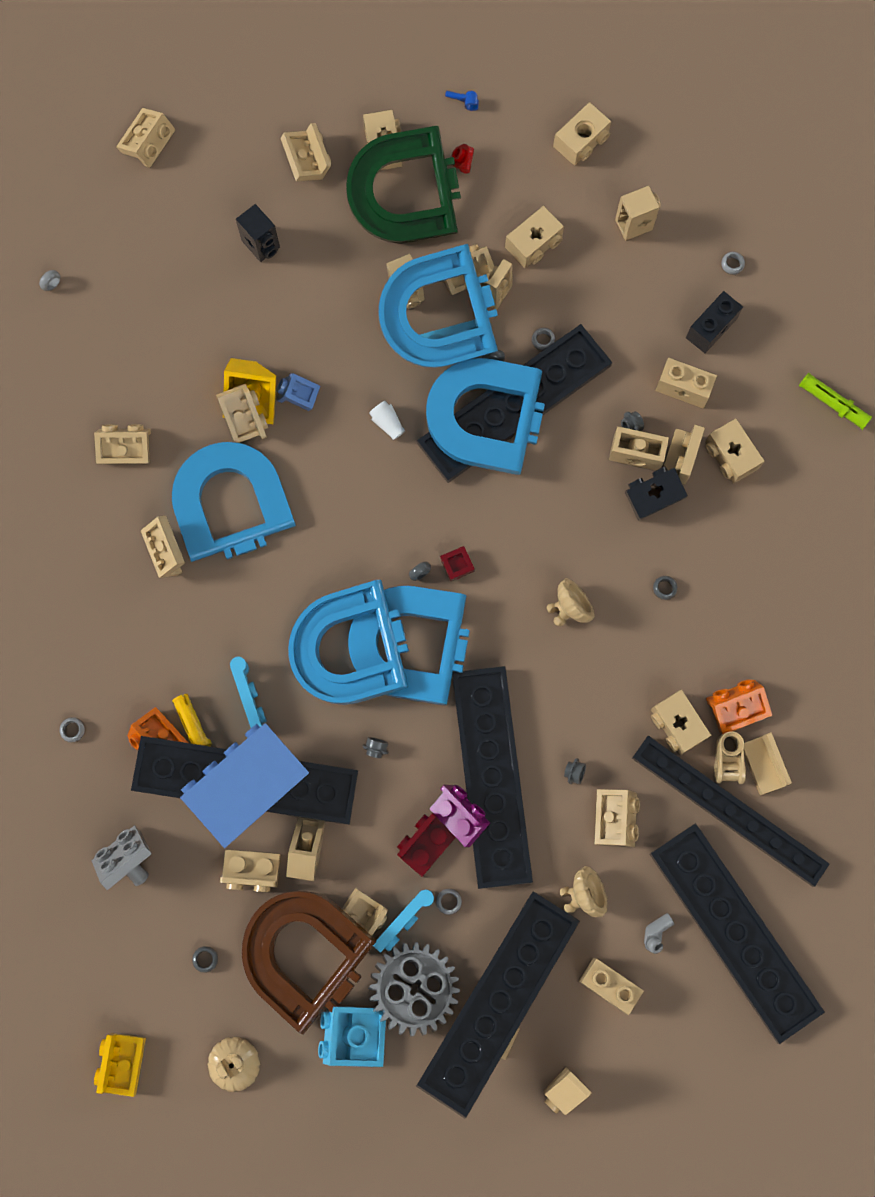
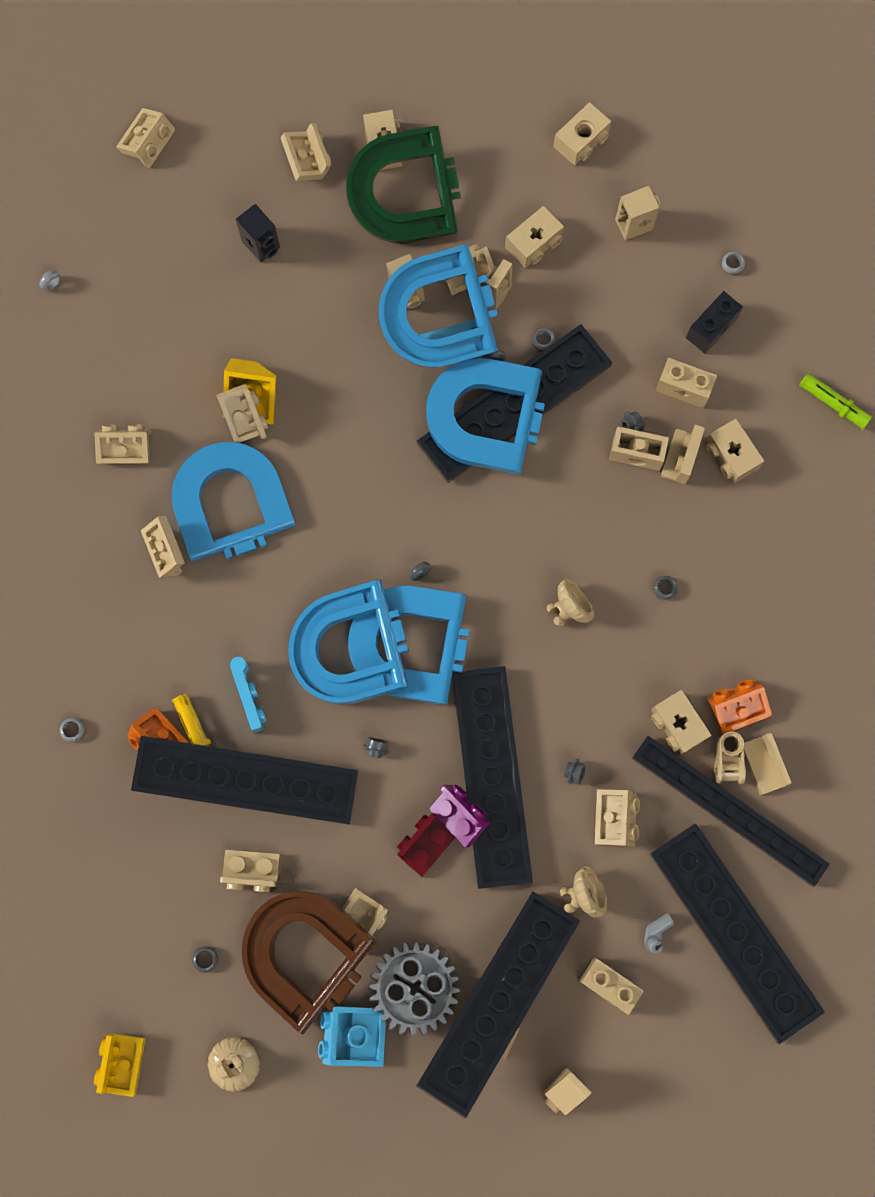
light grey plate [91,825,152,890] -> none
medium blue panel [180,723,309,849] -> none
medium blue bracket [276,373,320,411] -> none
tan slope [286,817,325,881] -> none
white cone [369,401,405,440] -> none
medium azure plate [374,890,434,953] -> none
light grey piece [436,889,462,915] -> none
dark red plate [440,546,475,582] -> none
blue hand [445,91,479,111] -> none
red plate [451,144,474,174] -> none
black brick [625,466,688,521] -> none

